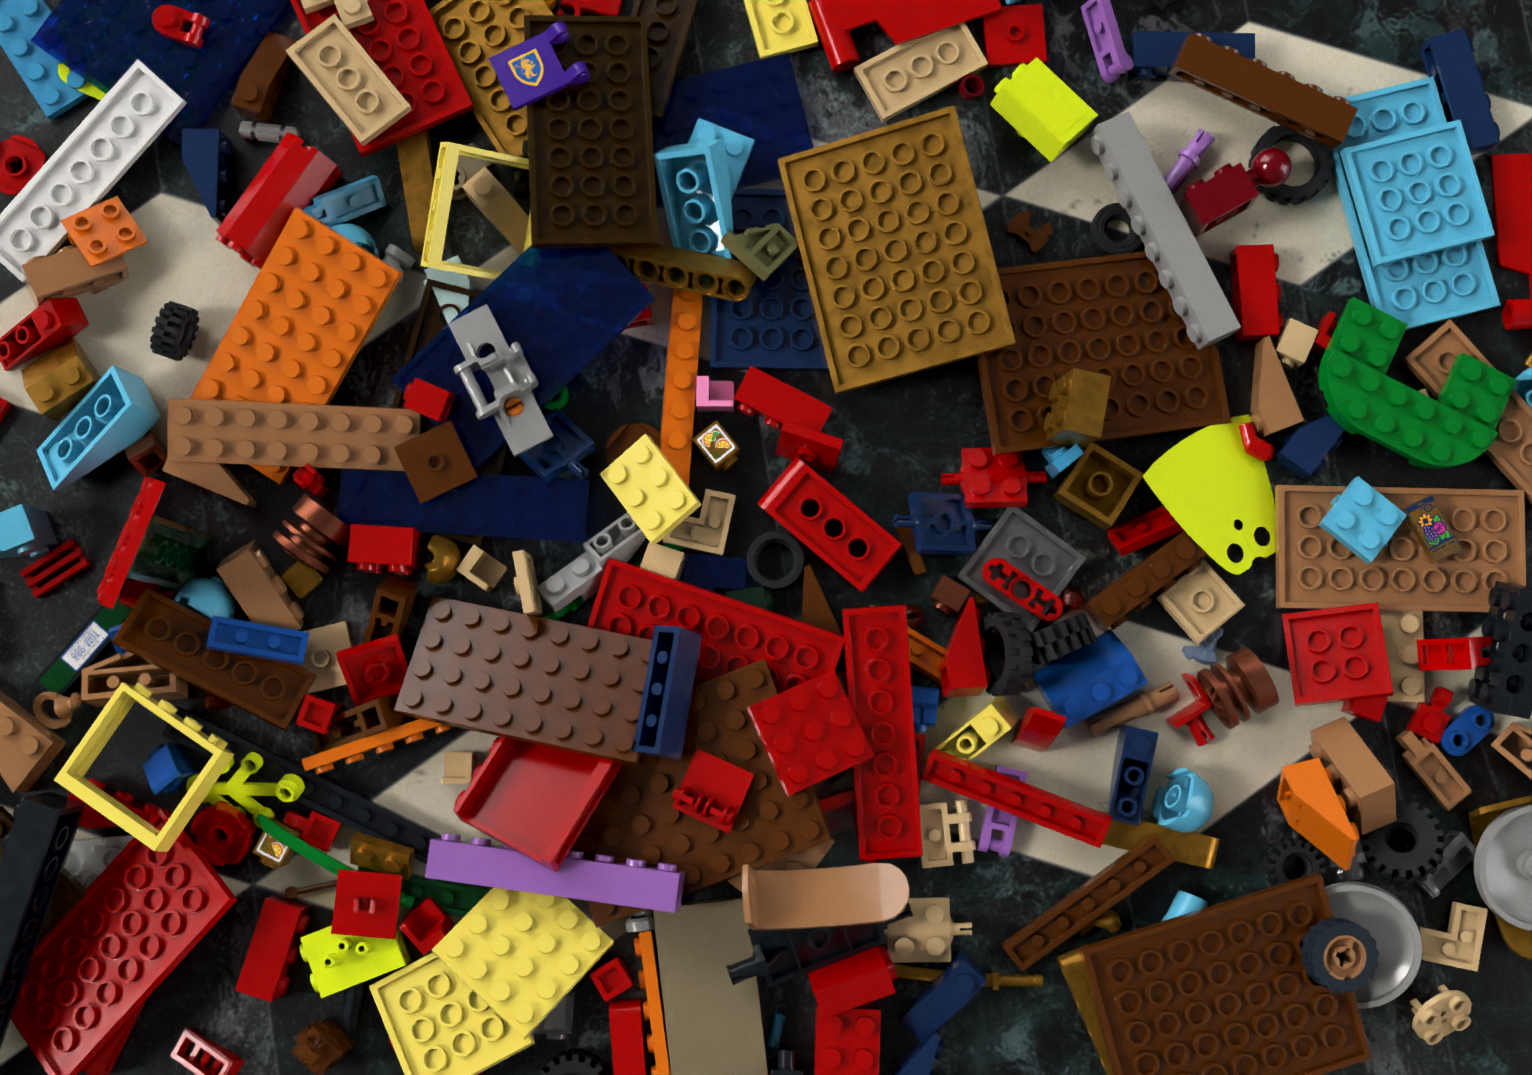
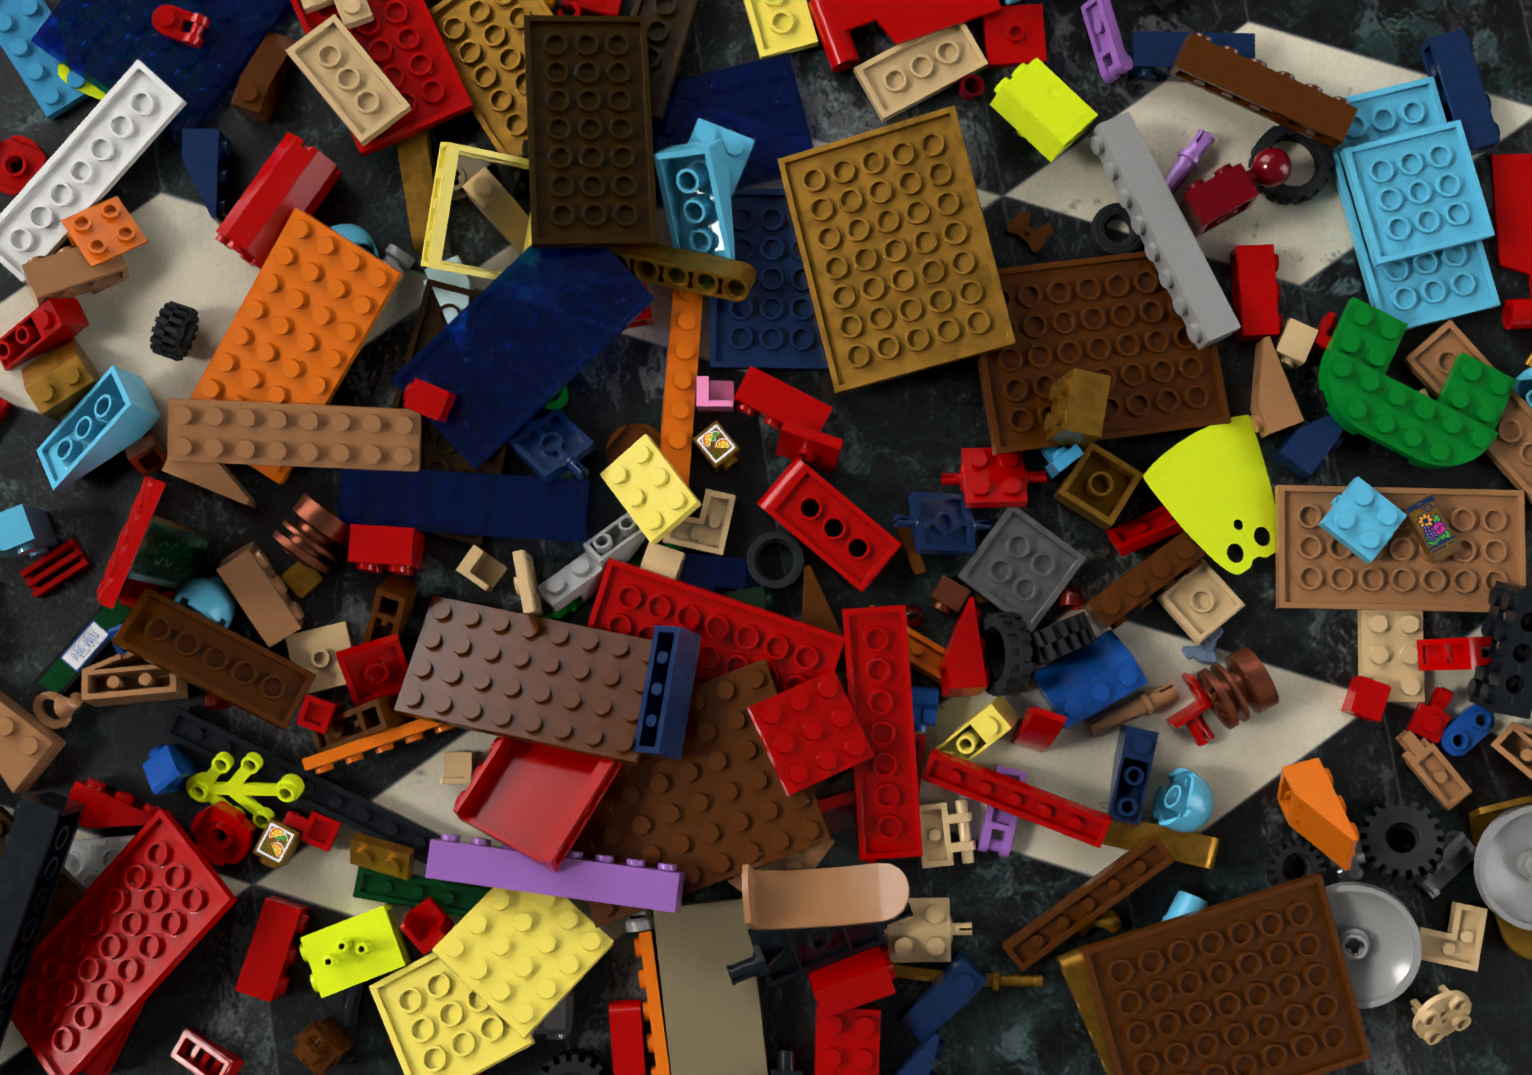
light yellow window [54,682,234,852] -> none
blue plate [206,615,309,666] -> none
light grey axle [239,121,300,143] -> none
green sword [257,814,415,909] -> none
reddish brown hinge [285,880,337,899] -> none
red plate [292,463,330,499] -> none
dark azure hinge [303,175,387,228] -> none
red piece [331,869,403,939] -> none
reddish brown plate [393,420,478,504] -> none
pearl gold hair [425,534,461,585] -> none
light grey piece [448,304,554,456] -> none
dark purple flag [489,21,590,111] -> none
red panel [589,953,636,1002] -> none
red hinge [672,748,755,834] -> none
olive wing [720,223,799,281] -> none
dark azure piece [766,1005,786,1057] -> none
red beam [981,558,1063,622] -> none
red arm [1238,422,1276,461] -> none
red plate [1282,602,1393,707] -> none
black wheel [1300,917,1379,993] -> none
medium nougat wedge [1309,716,1397,836] -> none

